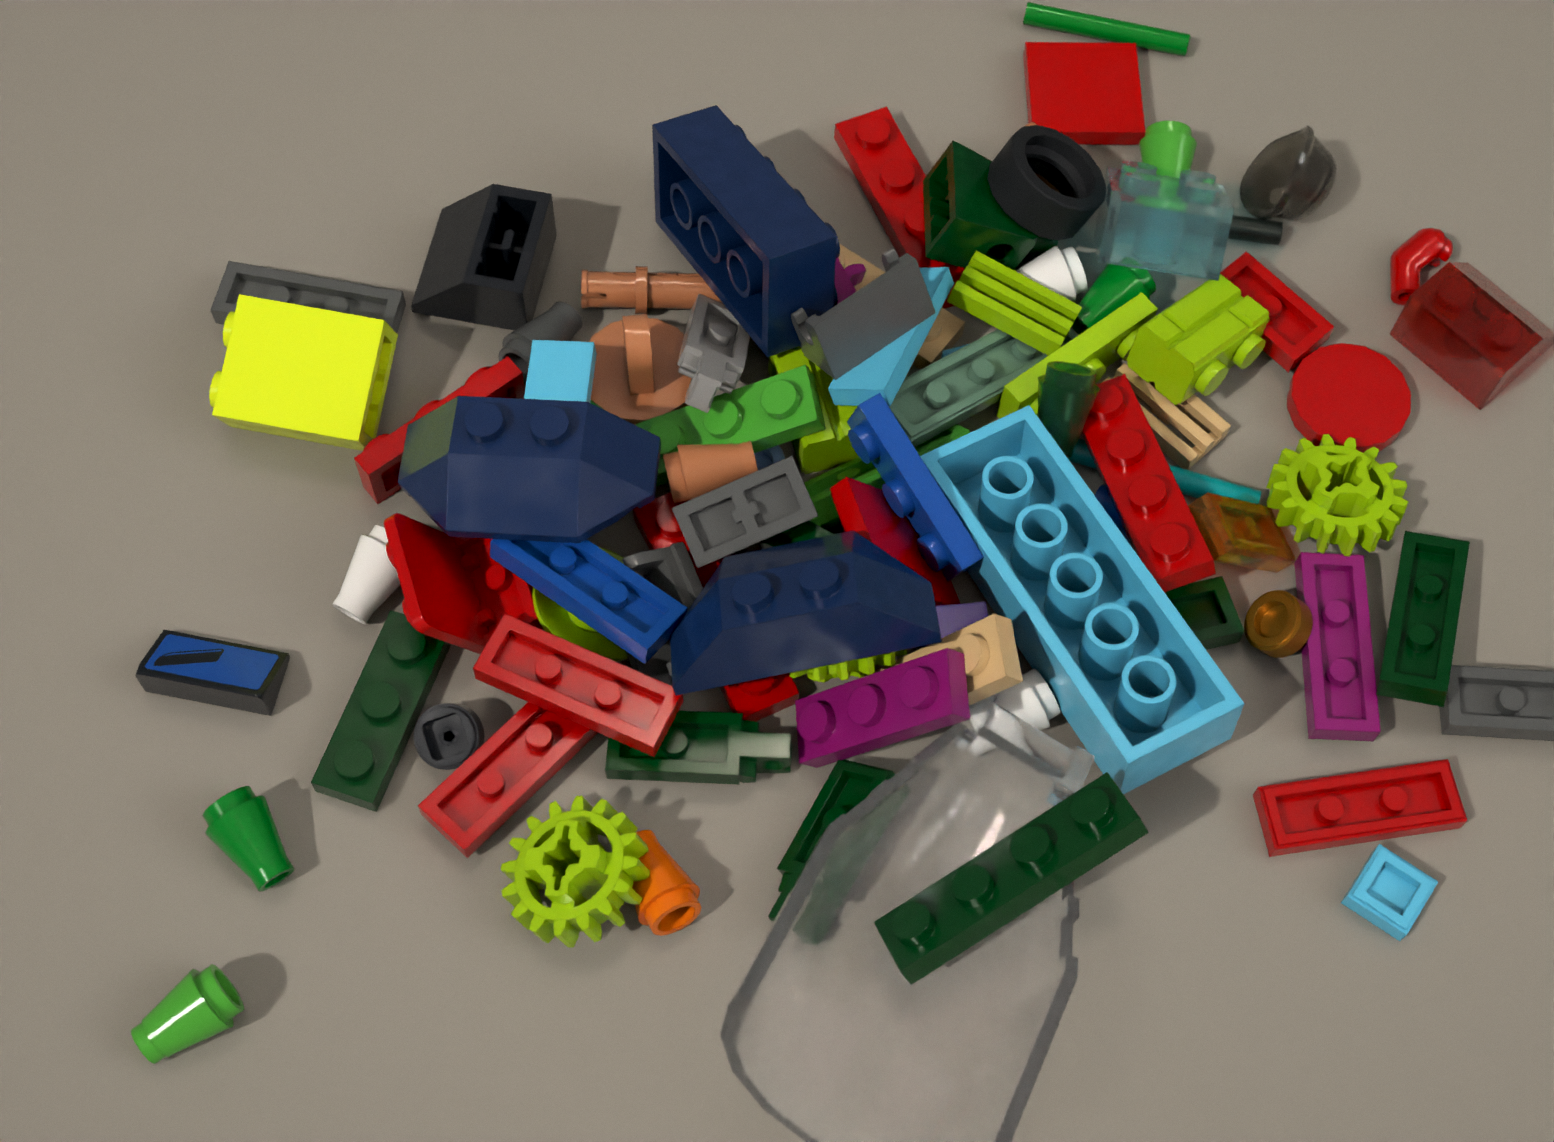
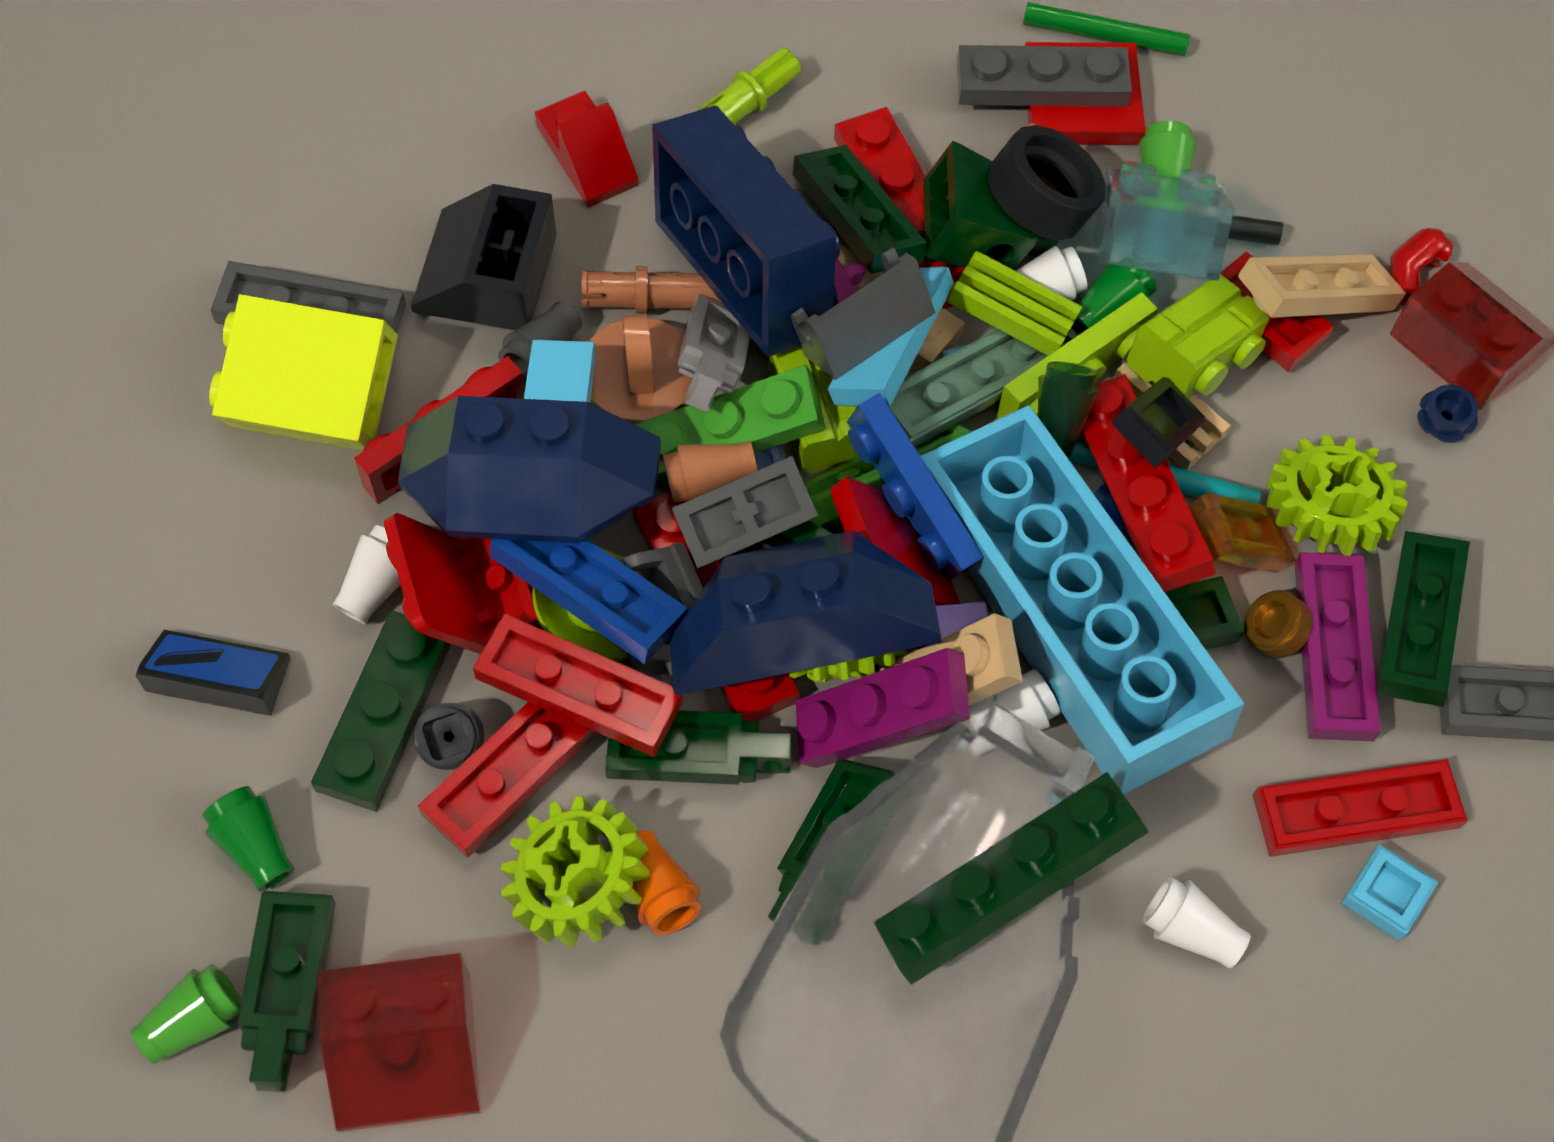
clear smoke helmet [1240,125,1337,222] -> none
red tile [1287,343,1411,453] -> none
none -> dark green hinge [237,891,335,1092]
none -> clear red slope [317,953,481,1132]
none -> red slope [535,90,639,208]
none -> lime axle [698,48,802,125]
none -> dark green plate [793,145,927,274]
none -> dark grey plate [957,45,1132,107]
none -> black tile [1111,376,1207,468]
none -> white cone [1142,876,1251,969]
none -> tan plate [1238,254,1406,318]
none -> dark blue plate [1417,385,1478,443]

